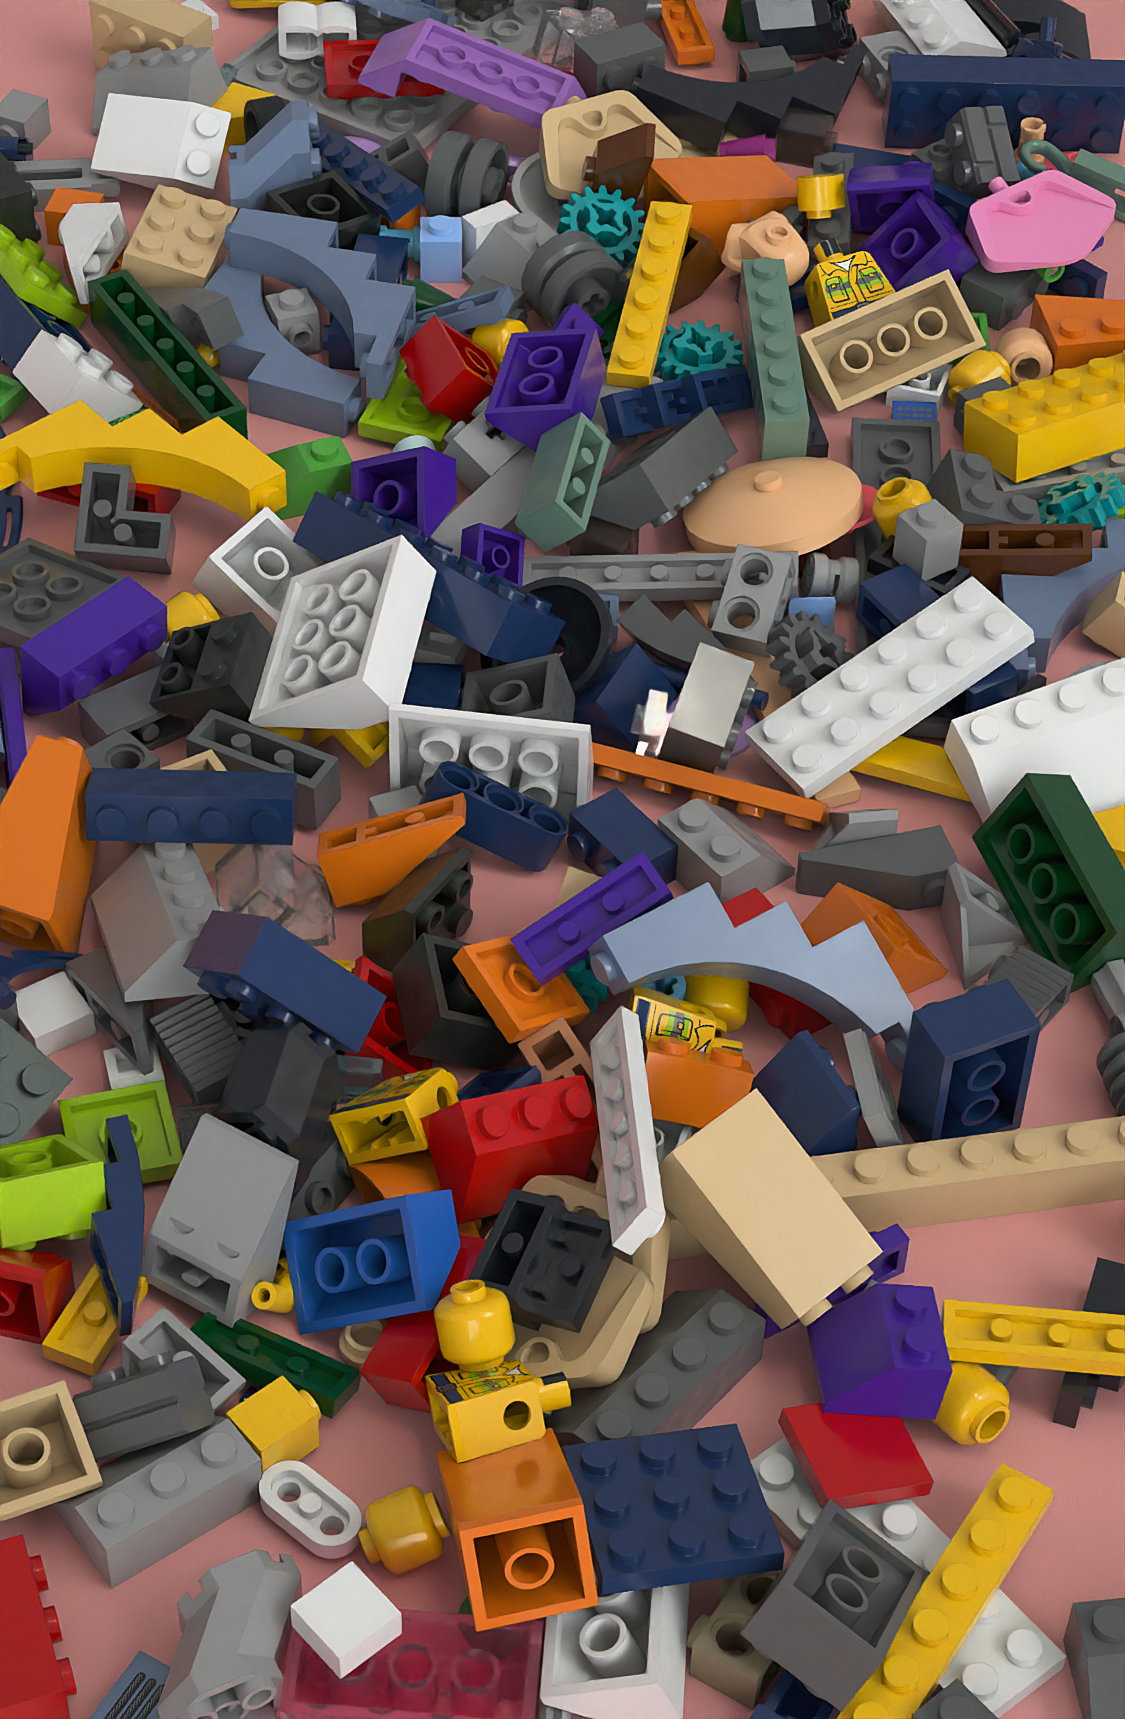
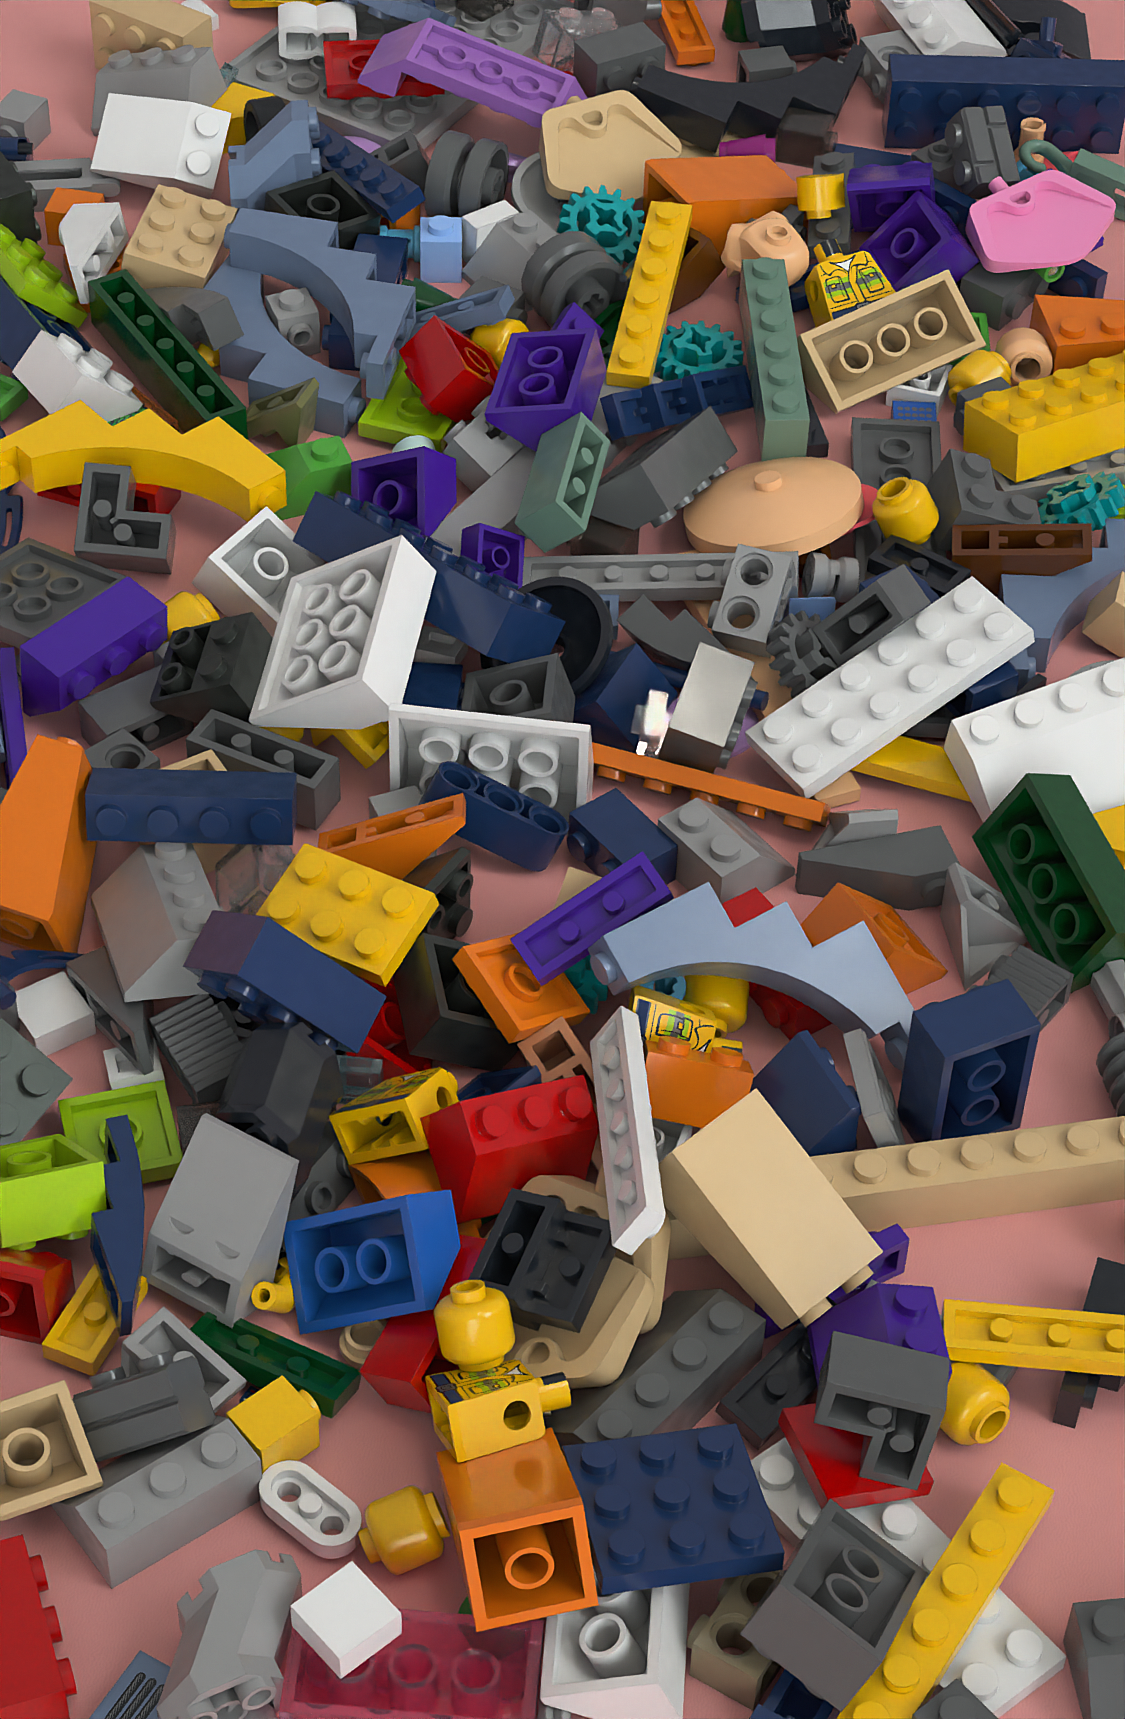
reddish brown slope [582,123,656,207] -> none
light grey brick [893,499,964,581] -> none
none -> olive slope [246,377,319,447]
none -> yellow plate [256,843,439,987]
none -> black plate [715,1296,837,1450]
none -> dark grey brick [812,564,931,667]
none -> dark grey brick [814,1331,950,1490]

